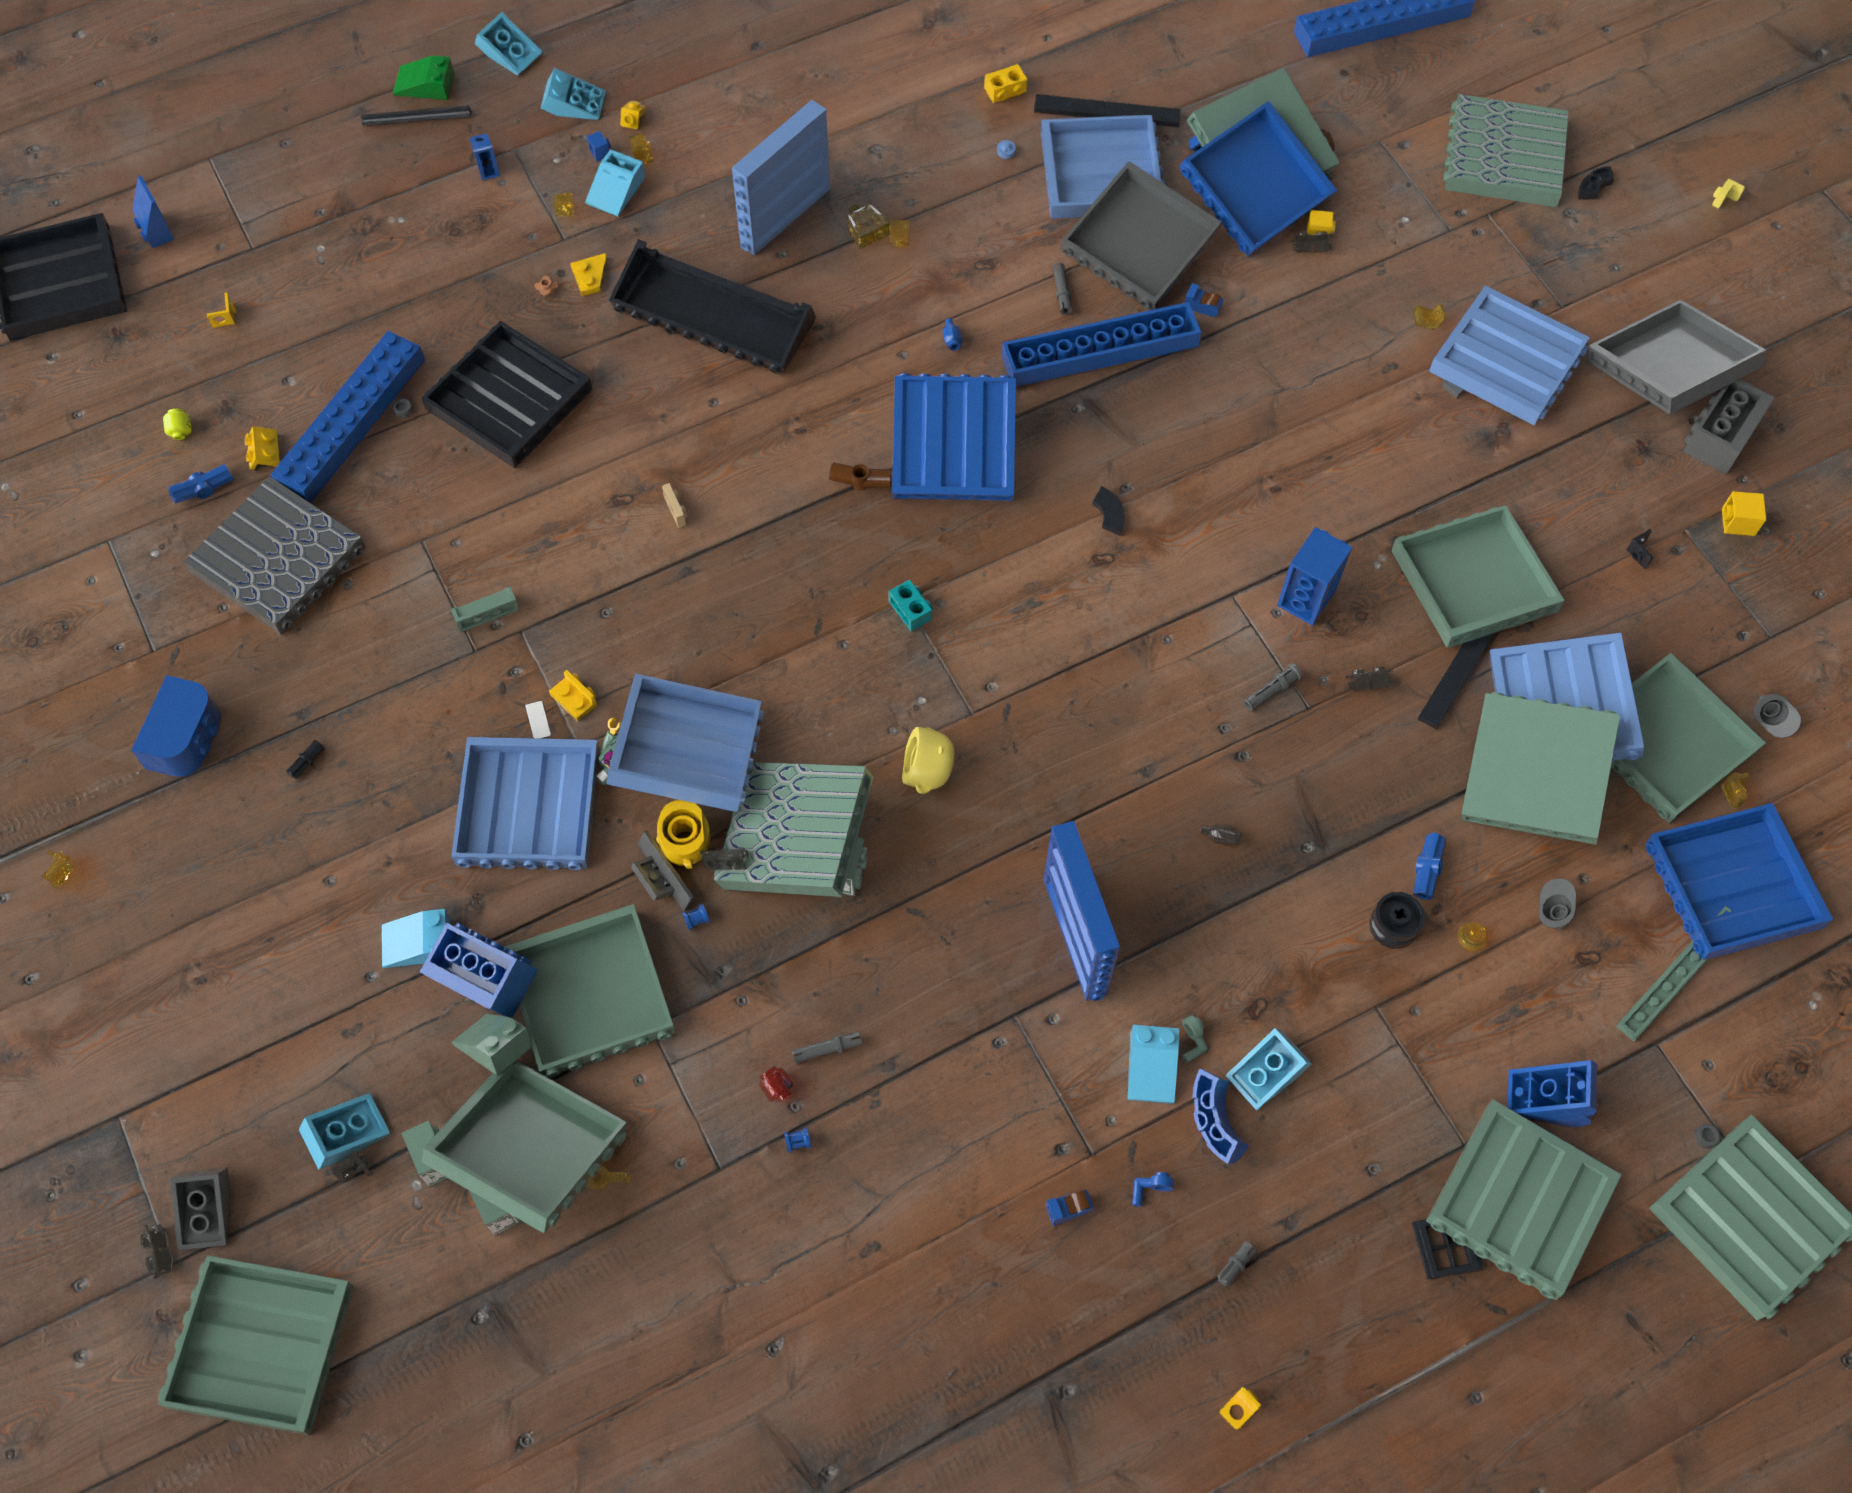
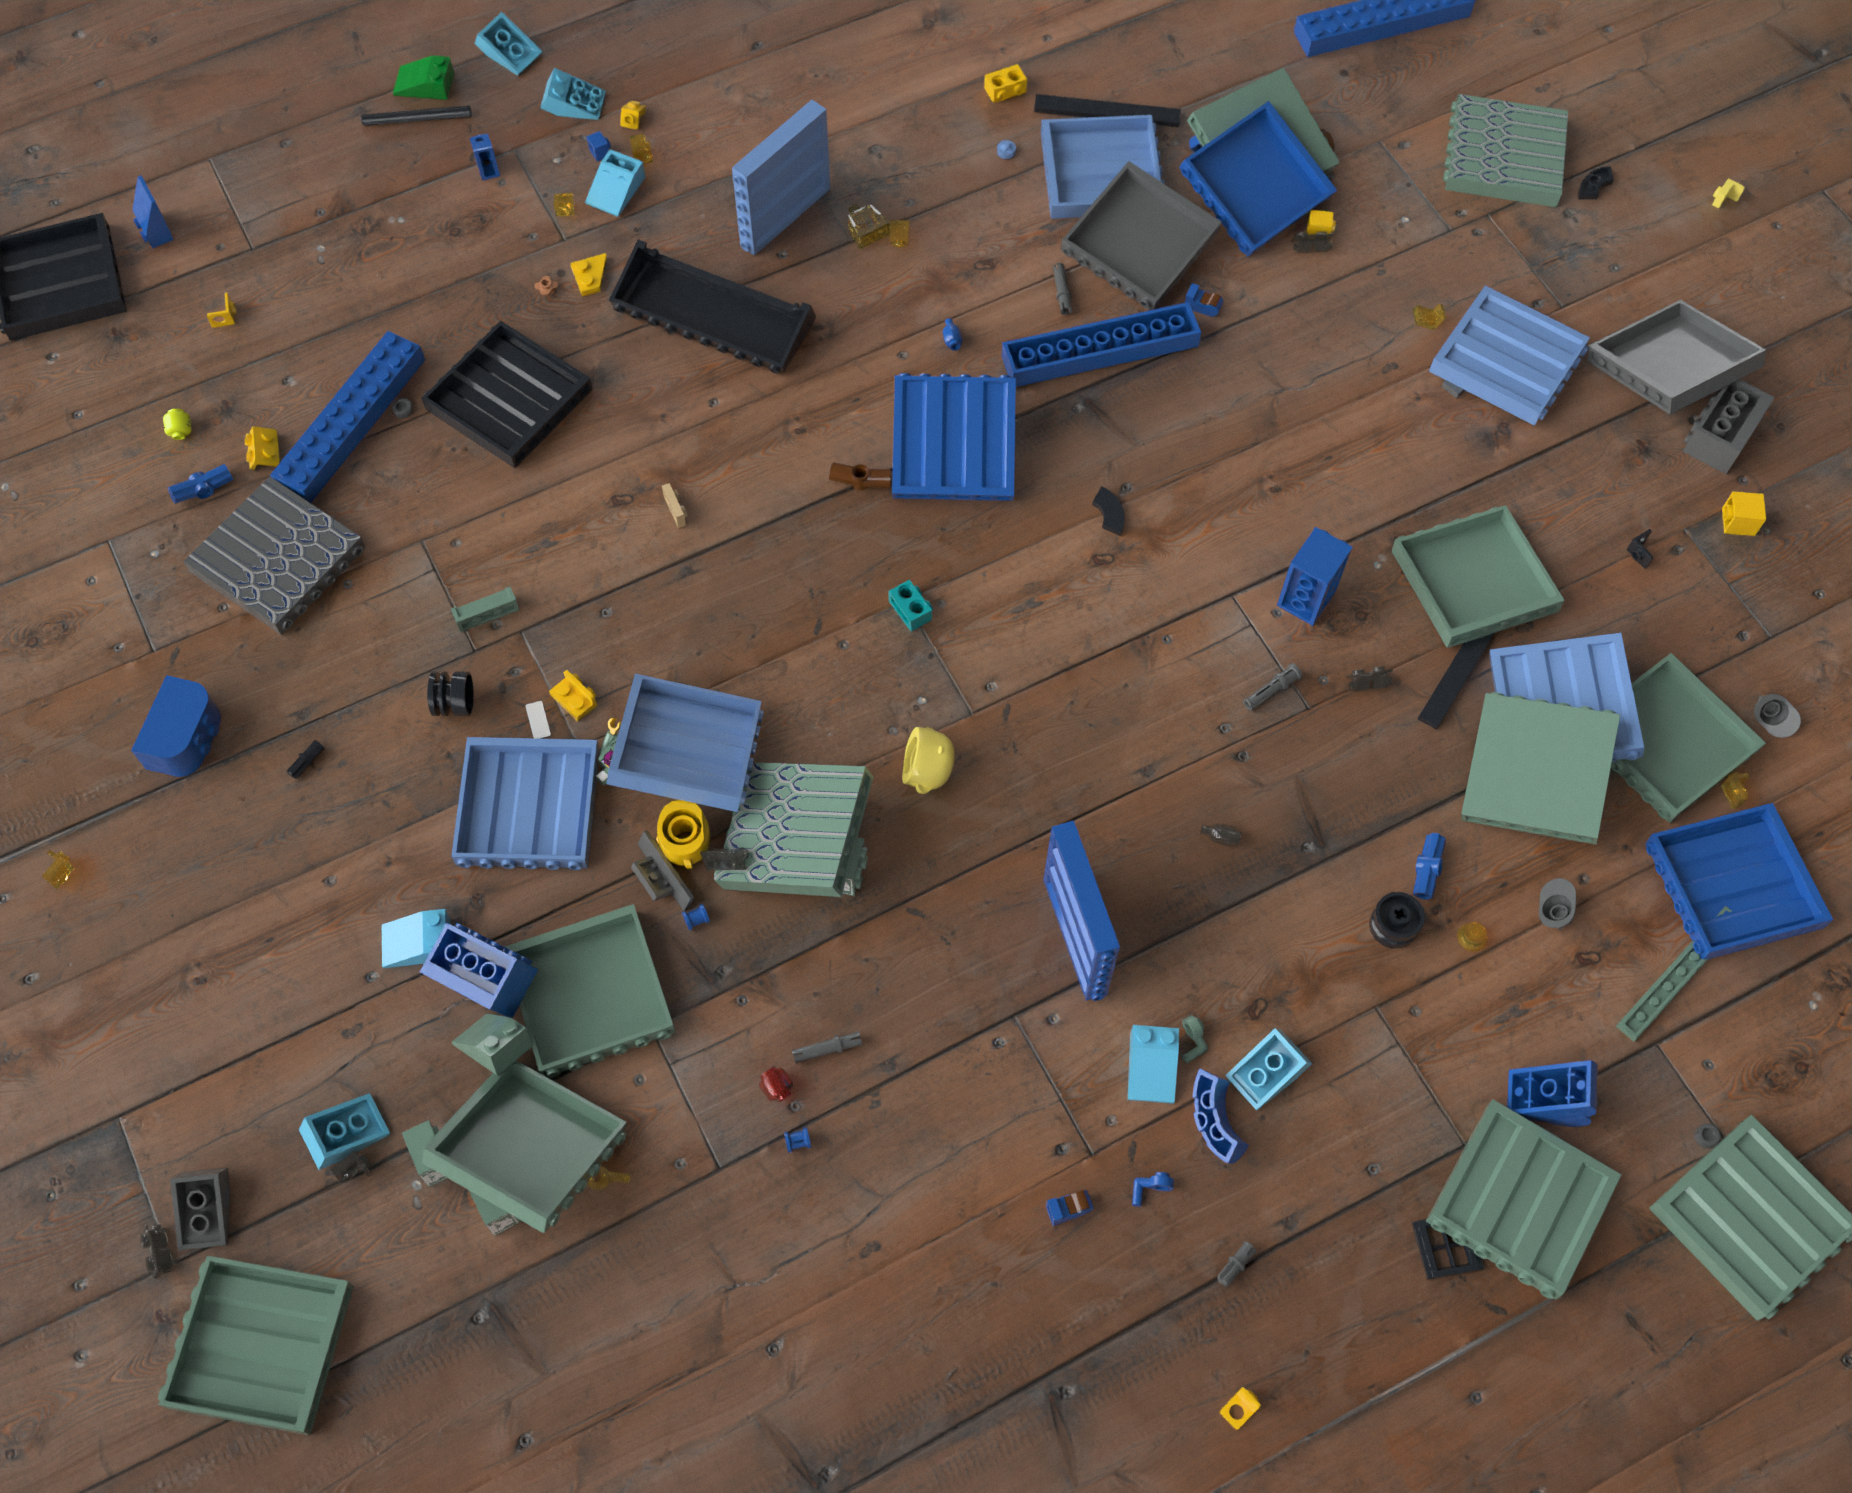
none -> black wheel [427,671,474,716]

